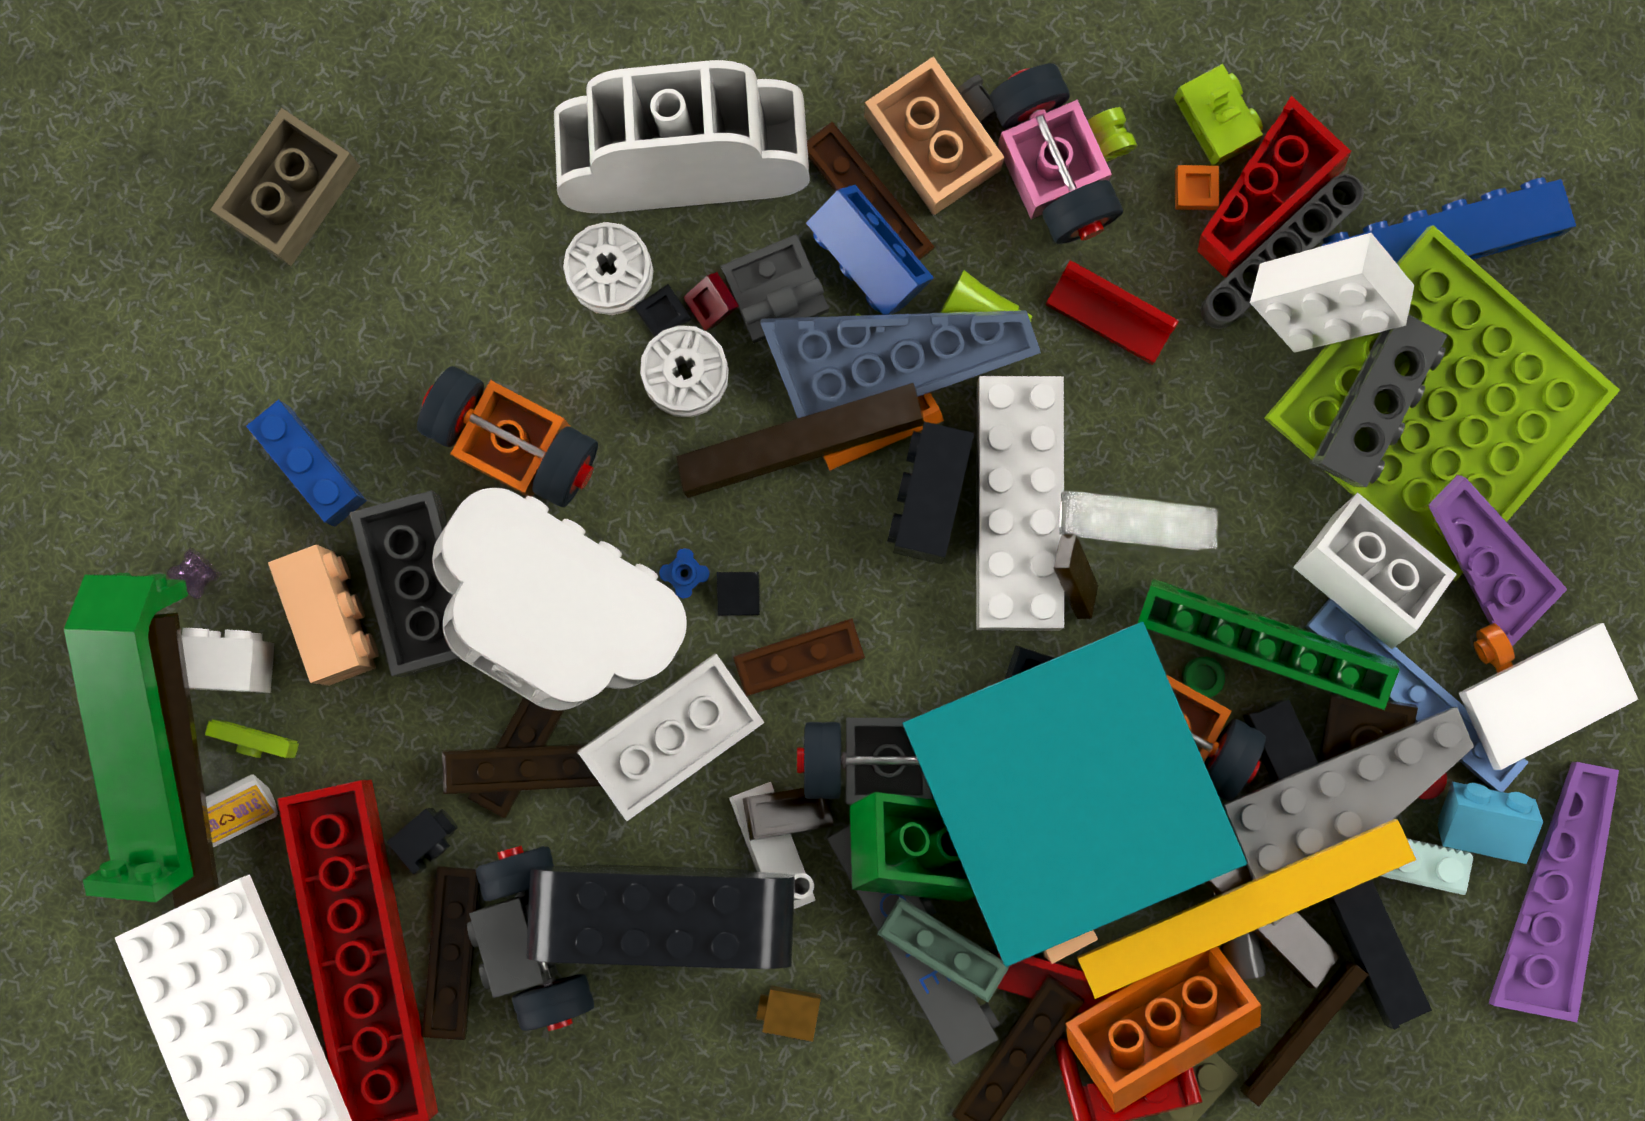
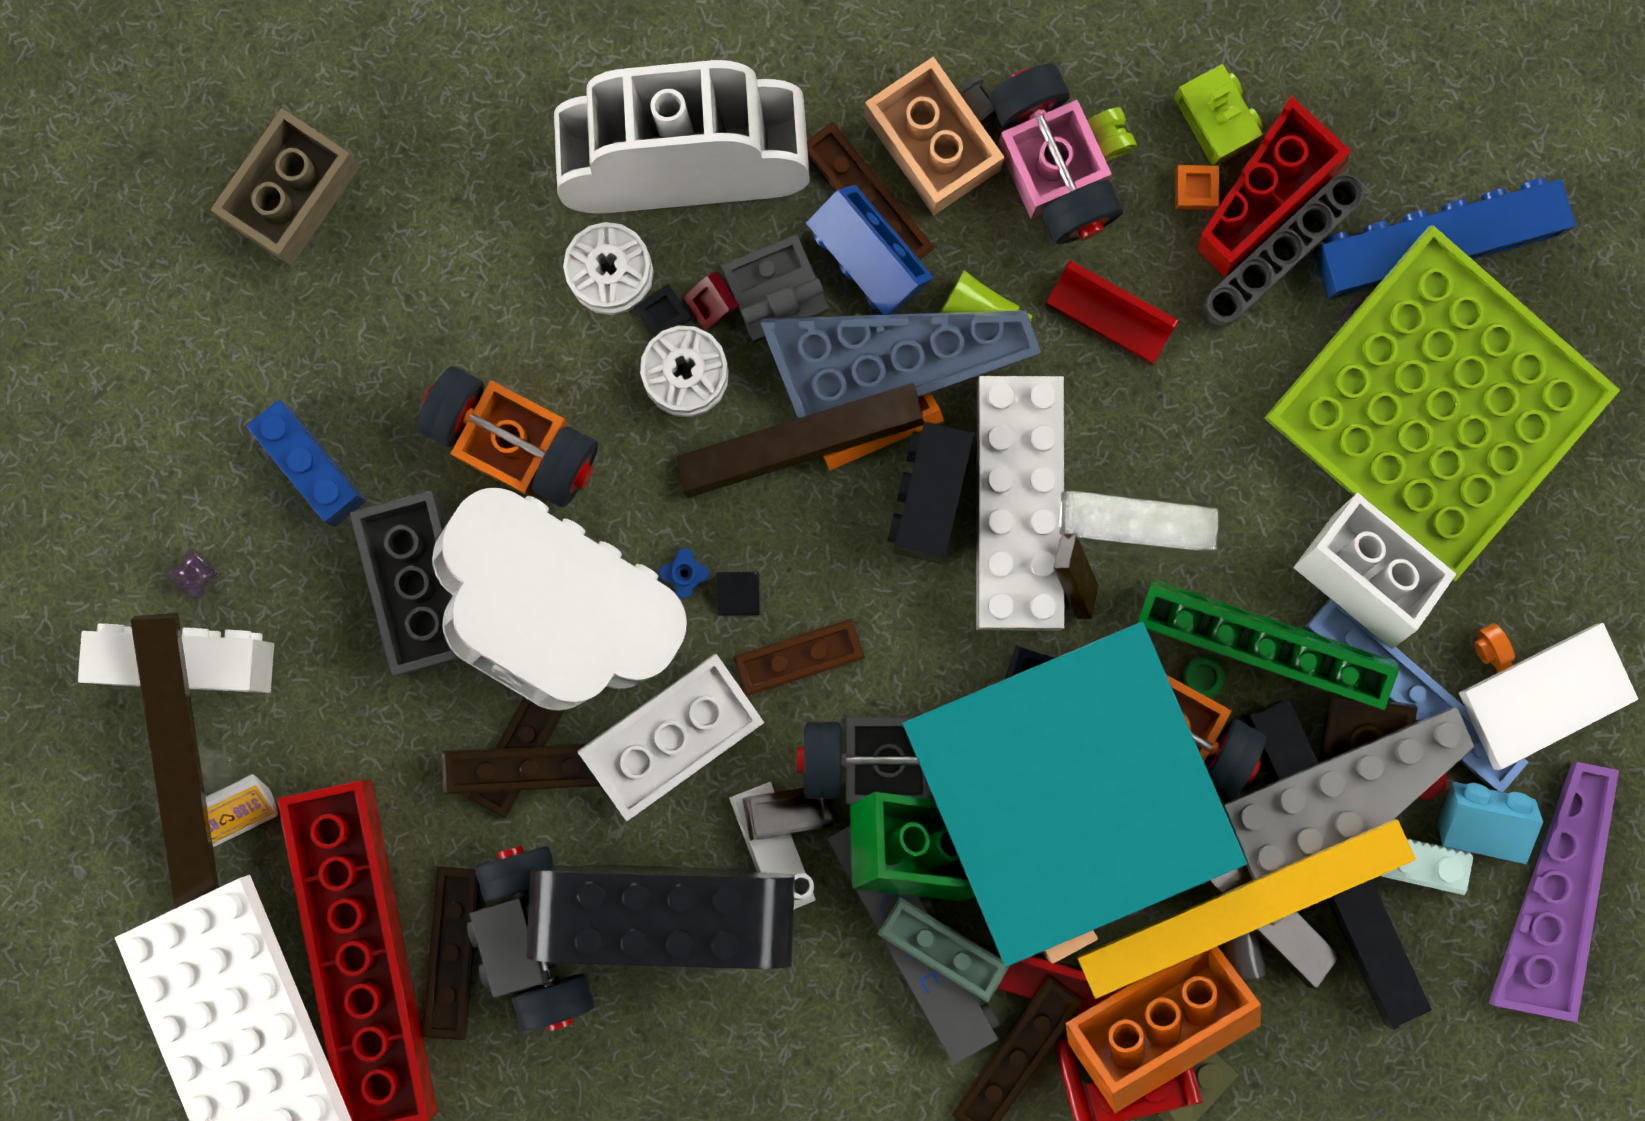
green panel [64,573,194,902] -> none
lime plate [205,719,299,758] -> none
light nougat brick [268,545,379,686] -> none
black brick [387,808,458,875] -> none
pearl gold brick [756,985,821,1042] -> none
dark brown tile [1240,961,1368,1107] -> none
white brick [1250,233,1414,353] -> none
dark grey brick [1311,314,1448,487] -> none
medium lavender wing [1428,475,1567,646] -> none

